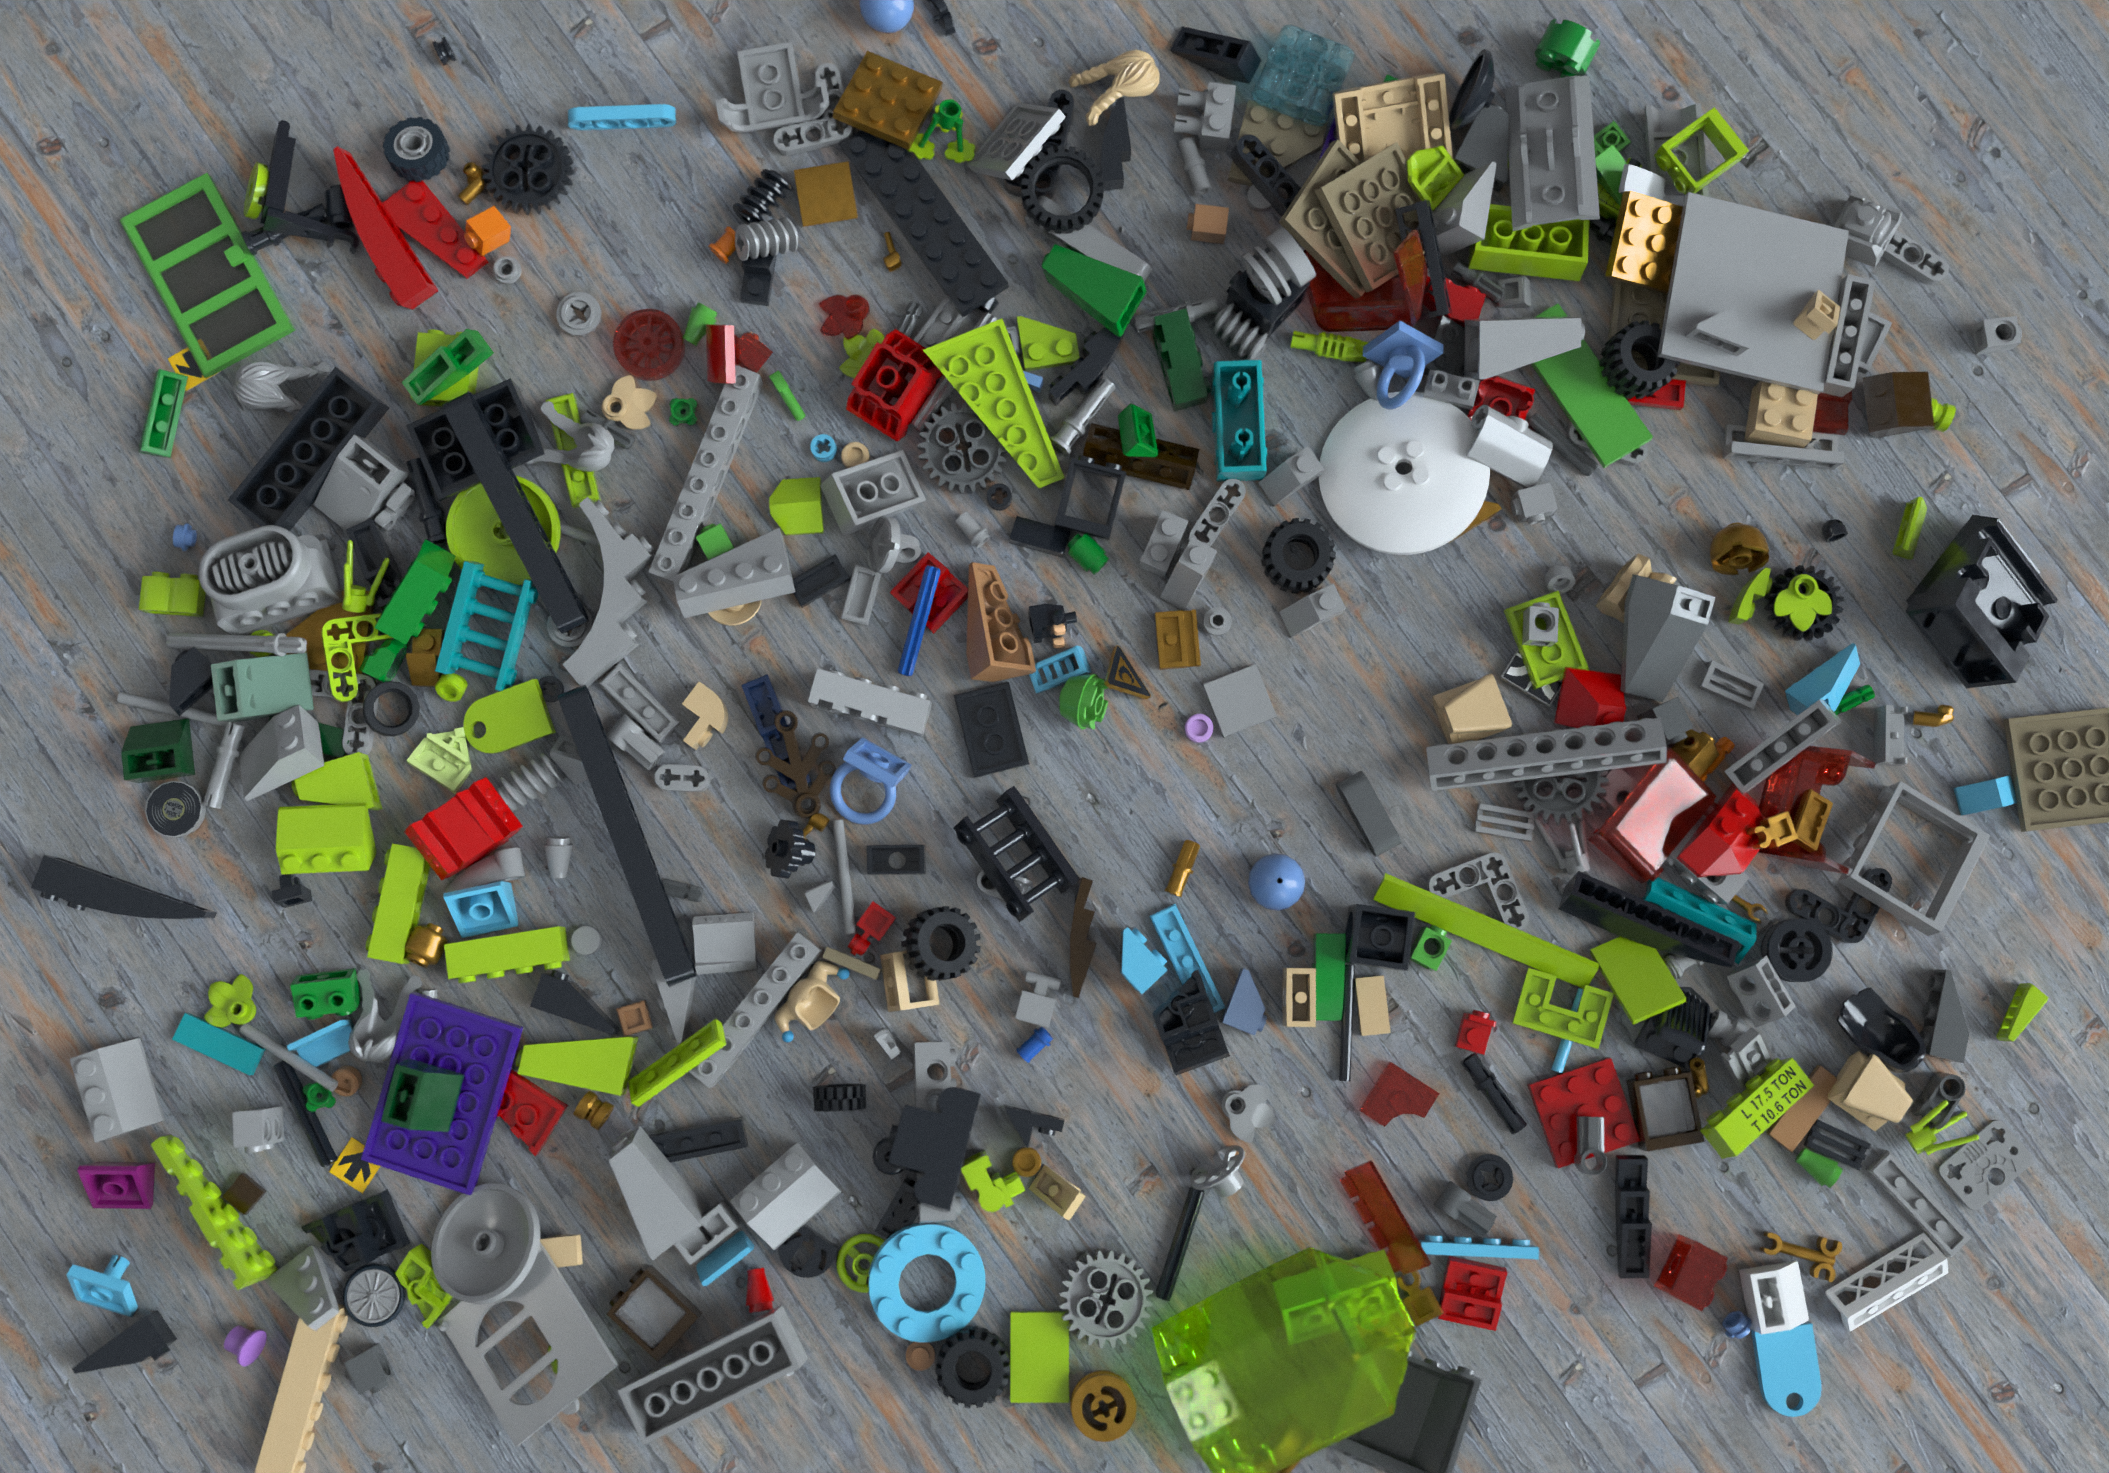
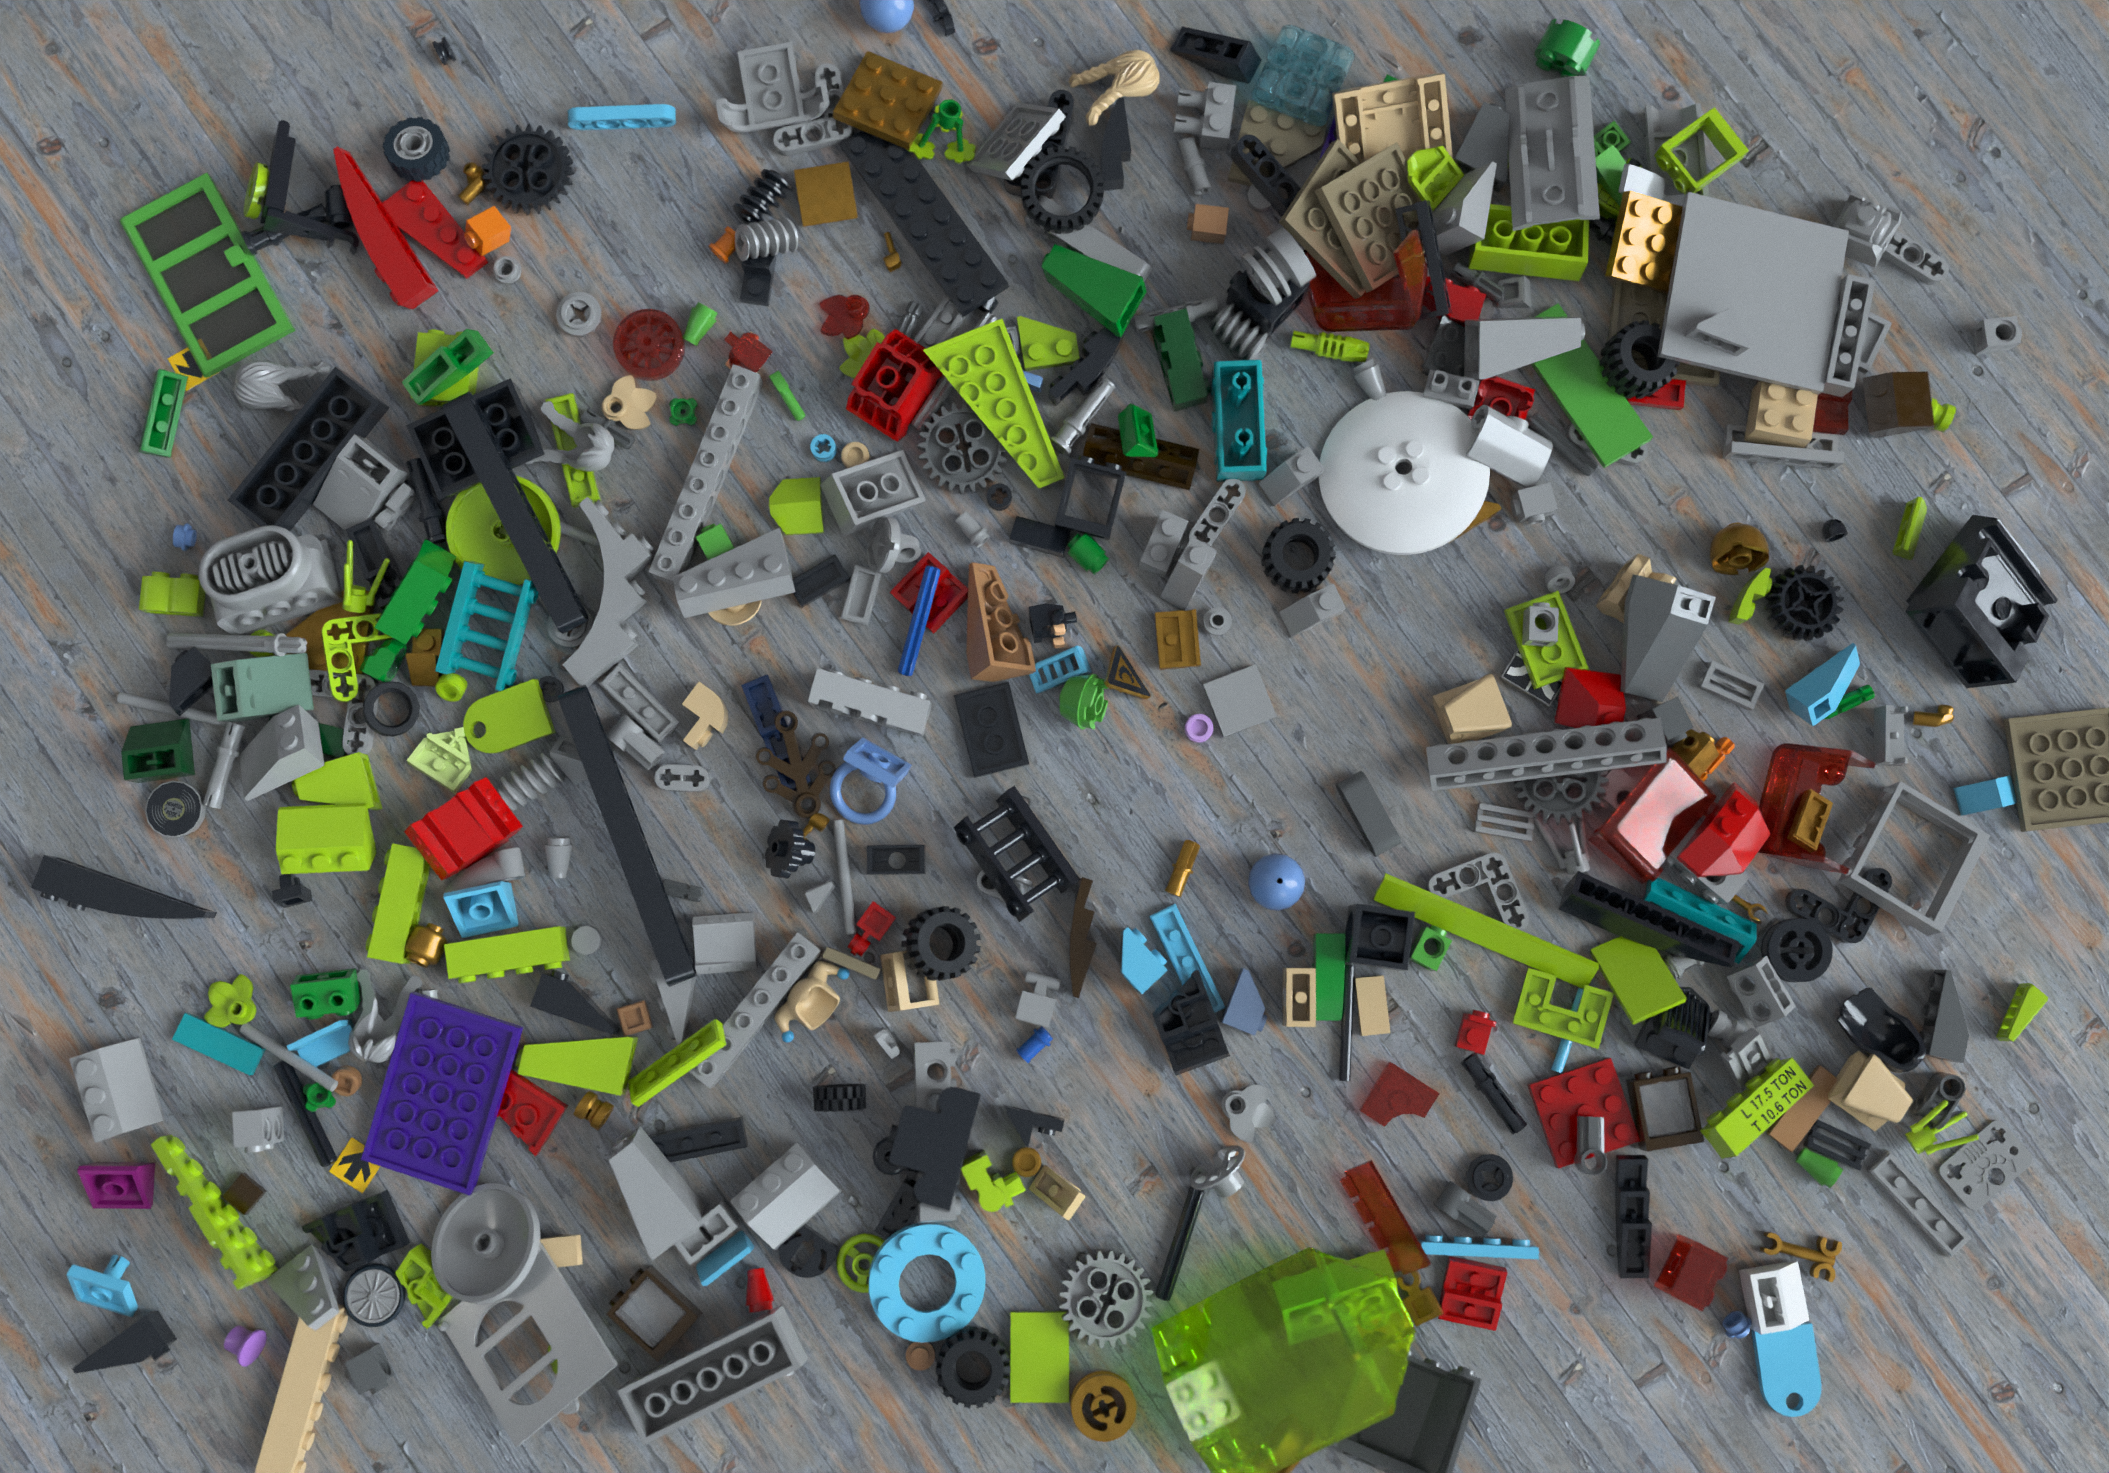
dark green slope [381,1058,465,1132] -> none
red slope [706,324,736,384] -> none
medium blue tile [1362,321,1443,410] -> none
black dish [1449,49,1495,132] -> none
pearl gold arm [1690,1058,1709,1099] -> none
light grey brick [1724,699,1842,794] -> none
pearl gold plate [1747,811,1798,850] -> none
lime plate [1774,574,1832,632] -> none
tan slope [1793,289,1840,340] -> none
white fence [1825,1233,1948,1332] -> none

